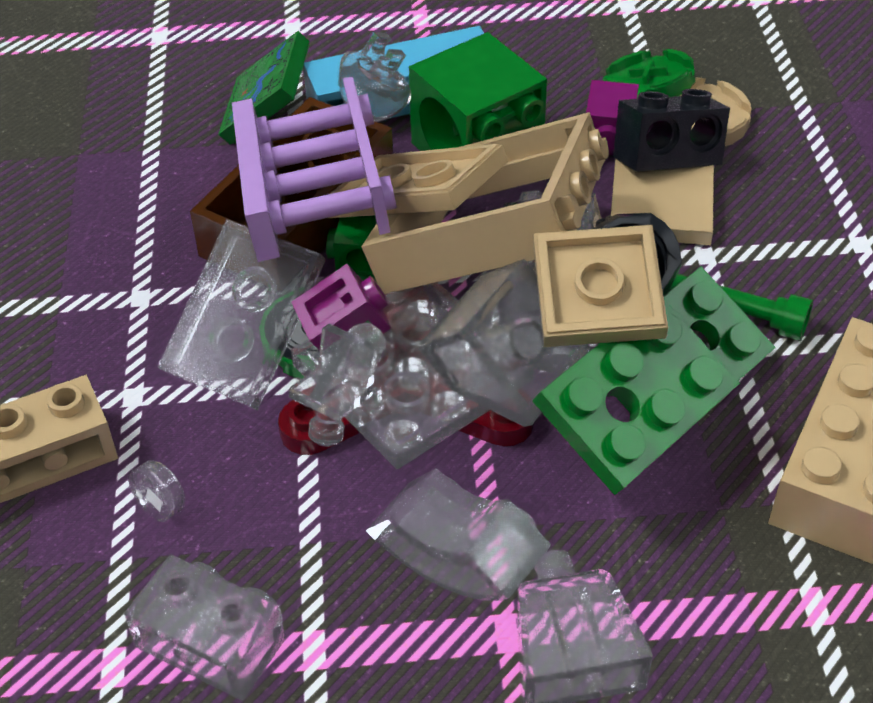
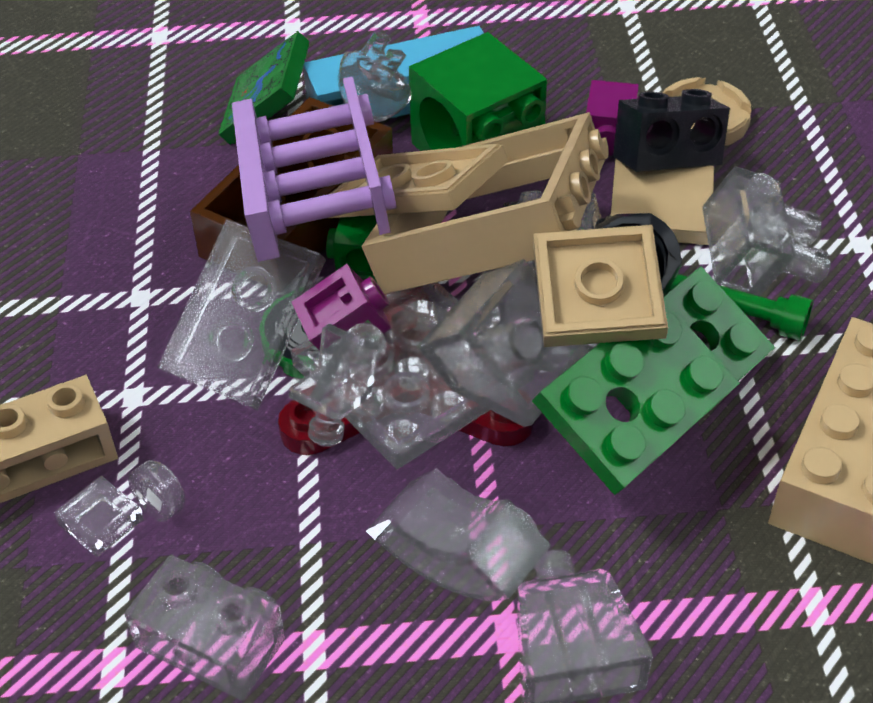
green tile [603,49,696,99] -> none
none -> clear tile [54,476,144,557]
none -> clear brick [702,166,831,296]

